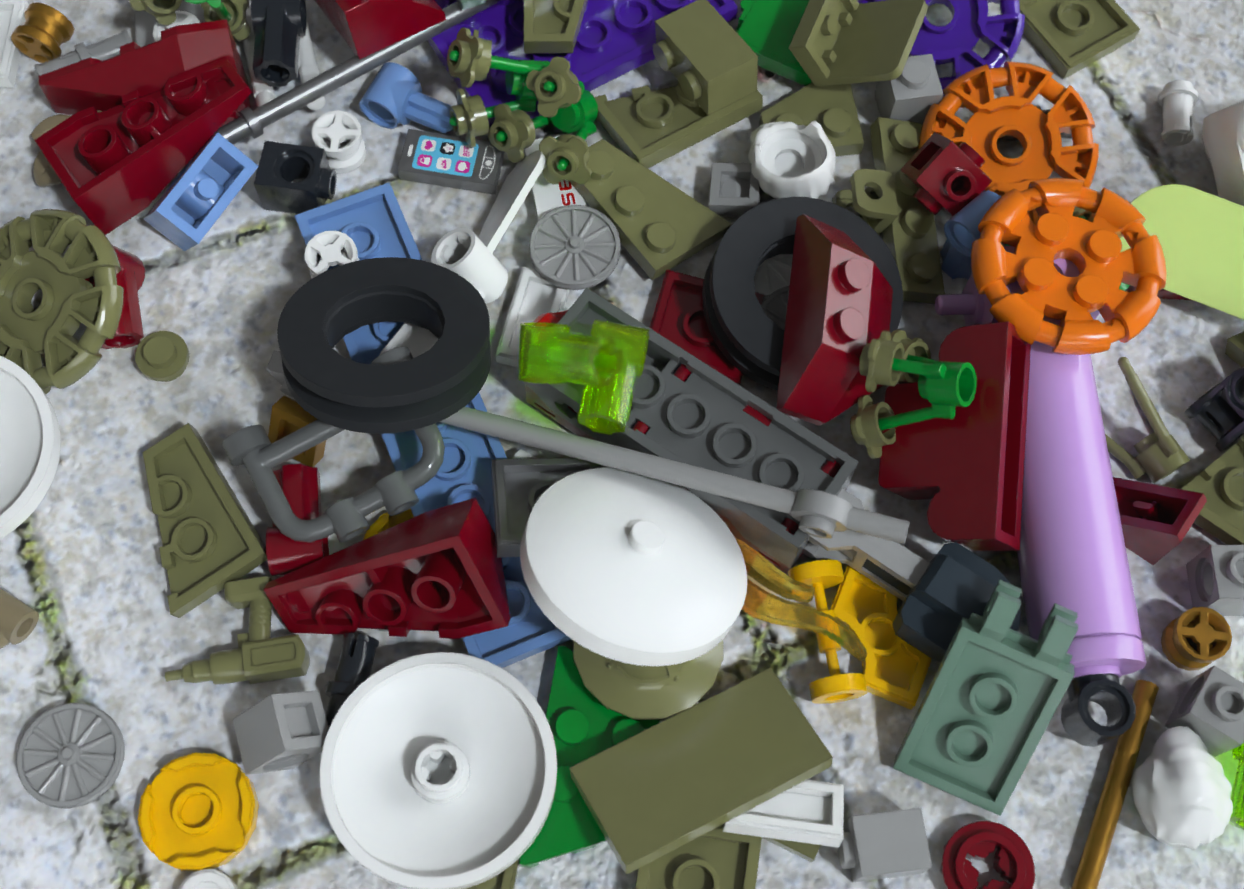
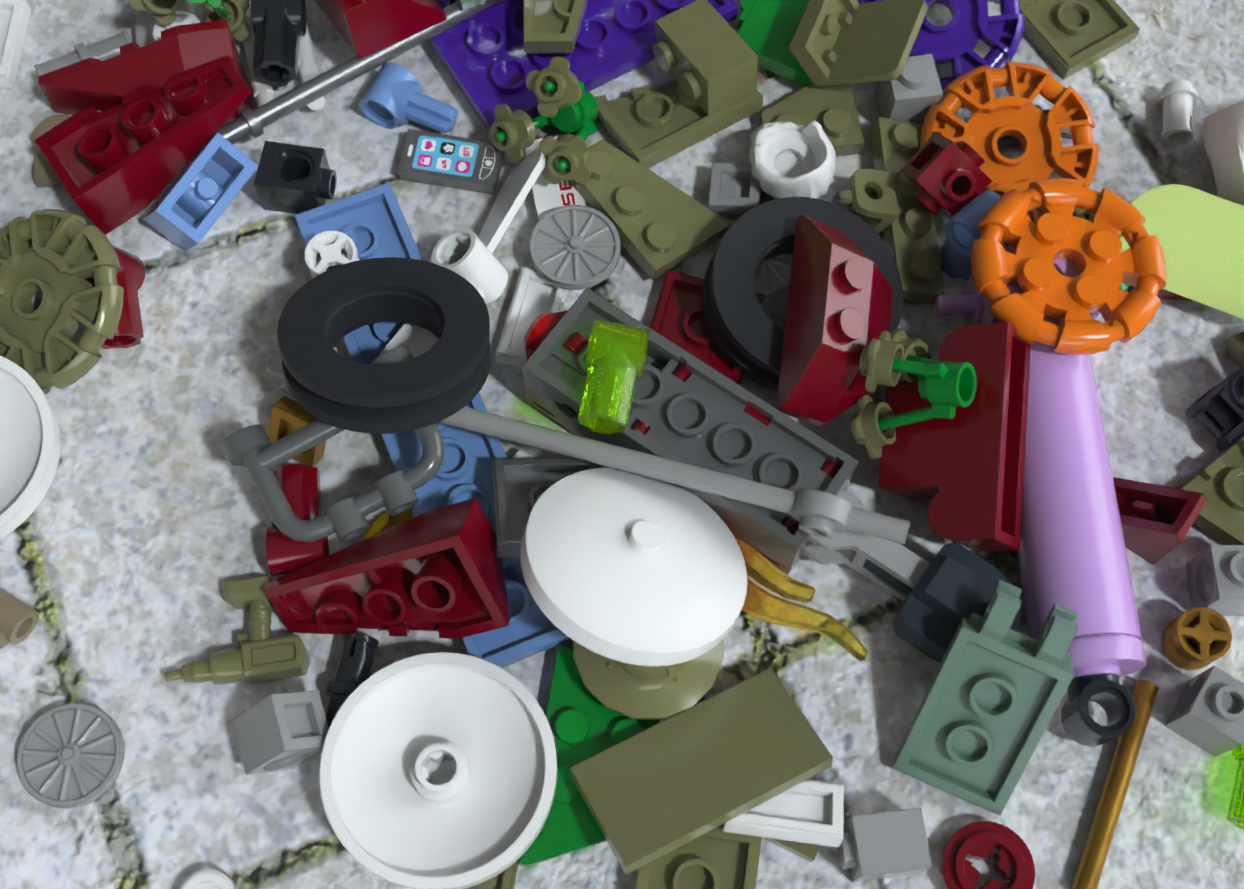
pearl gold wheel [11,3,74,63] -> none
olive plate [135,331,190,382] -> none
yellow tile [138,753,259,872] -> none
olive wing [143,423,267,618] -> none
white wheel [312,110,366,174] -> none
olive plant [447,27,550,148] -> none
clear neon green piece [518,322,623,387] -> none
yellow wheel [787,560,867,704] -> none
yellow tile [830,565,932,710] -> none
olive plant [1105,357,1190,484] -> none
white hair [1131,726,1233,851] -> none

